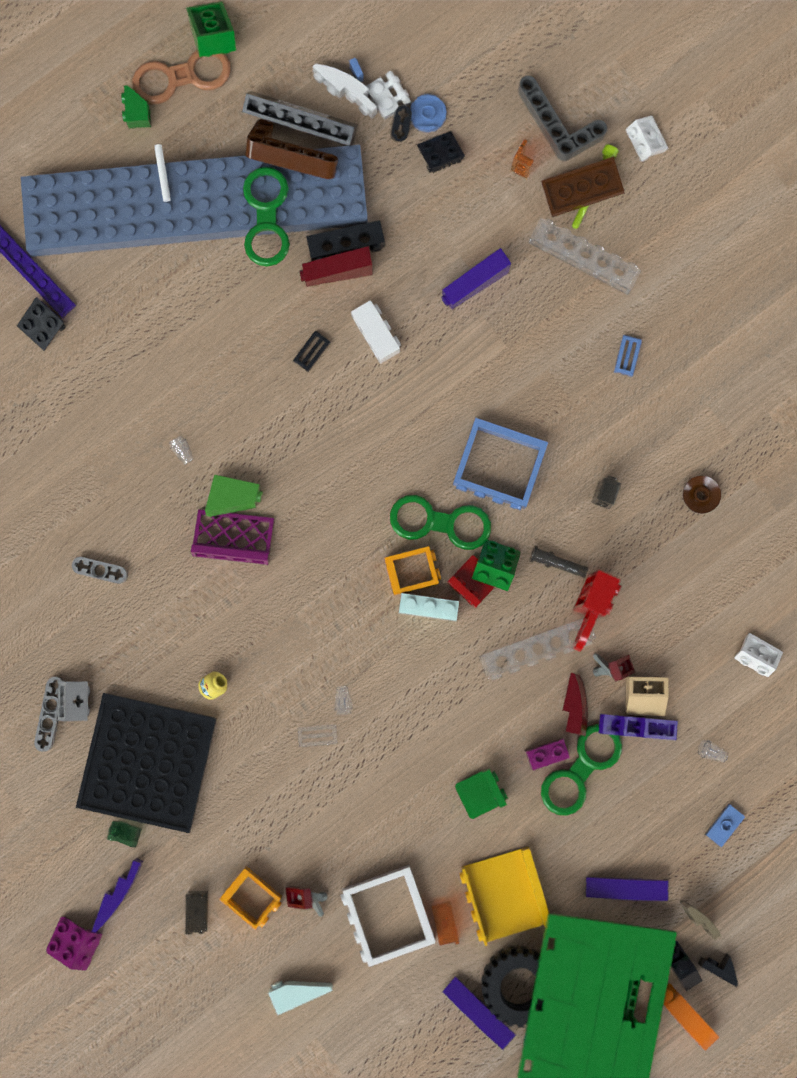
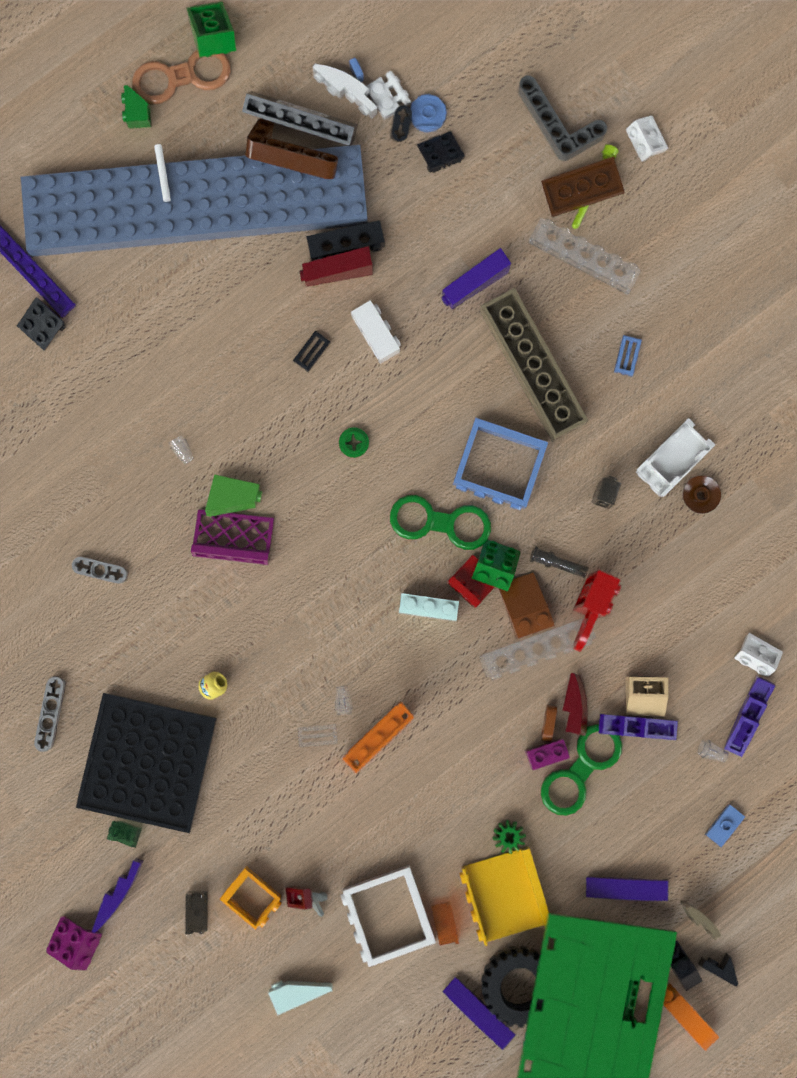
light grey brick [58,681,90,721] -> none
green bar [243,167,290,267] -> none
light orange window [384,546,441,596] -> none
green bracket [455,768,508,819] -> none
clear orange panel [511,139,534,179] -> none
dark red piece [593,653,636,682] -> none
none -> green gear [339,427,369,458]
none -> orange window [342,701,415,773]
none -> dark tan brick [480,288,589,442]
none -> green gear [492,820,526,854]
none -> dark orange slope [498,572,555,639]
none -> dark orange beam [541,704,557,742]
none -> white piece [636,418,715,497]
none -> dark purple slope [724,676,775,757]

